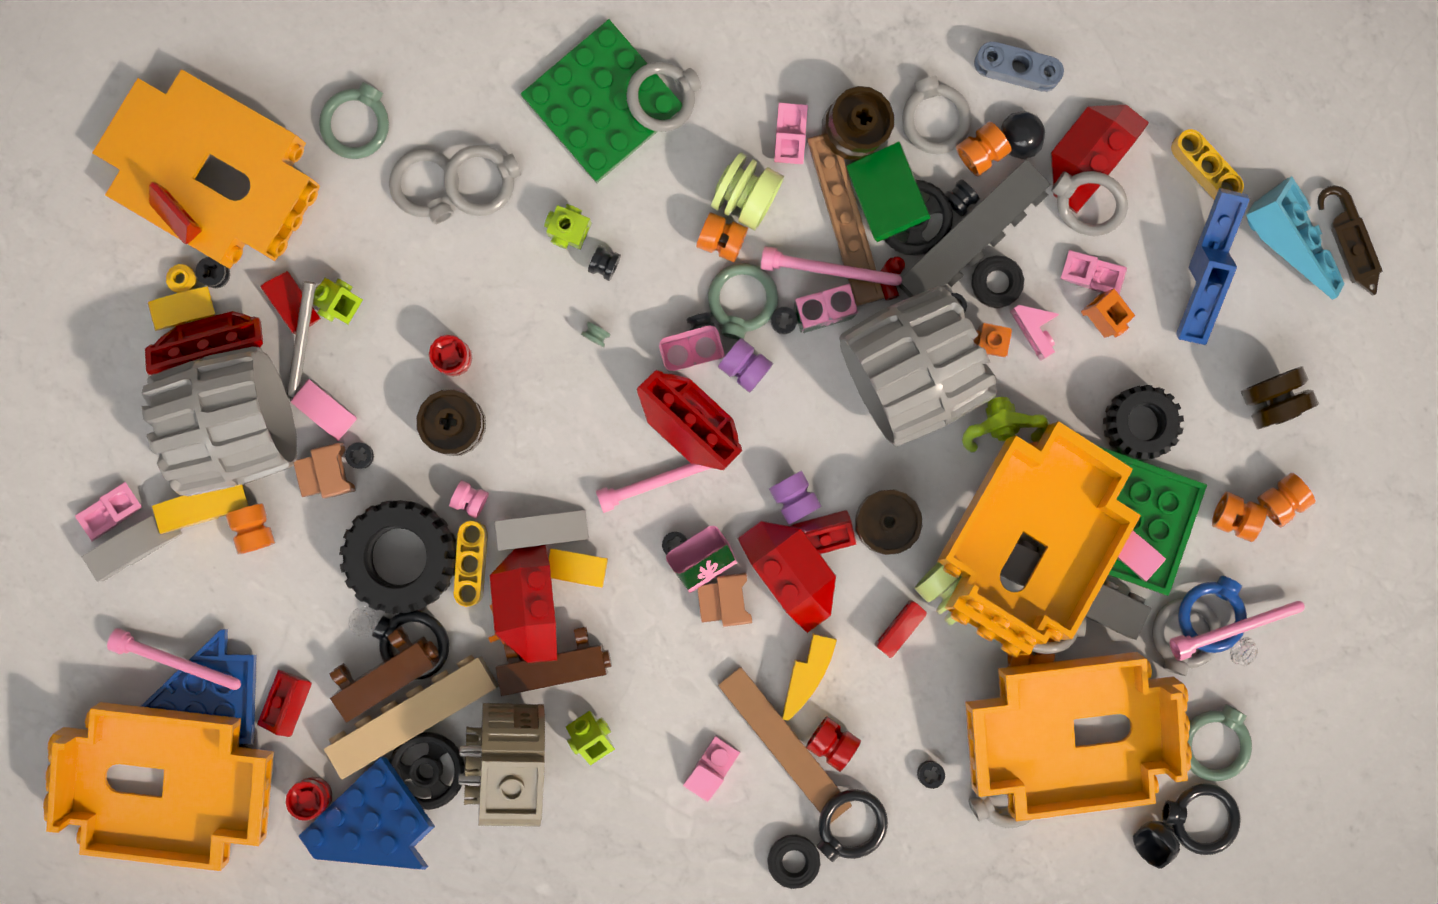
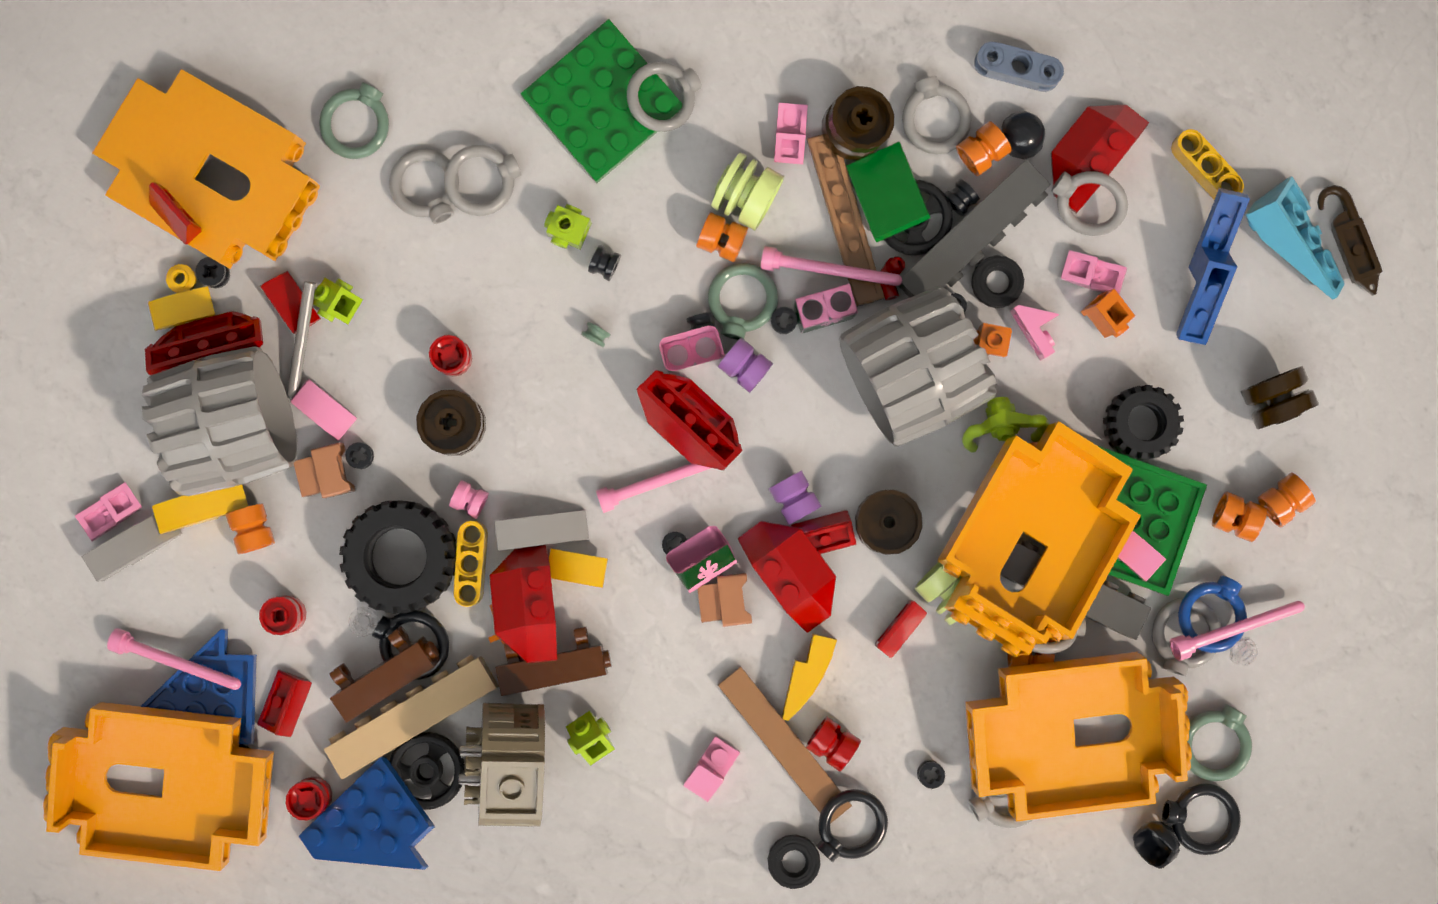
none -> red wheel [259,595,306,635]

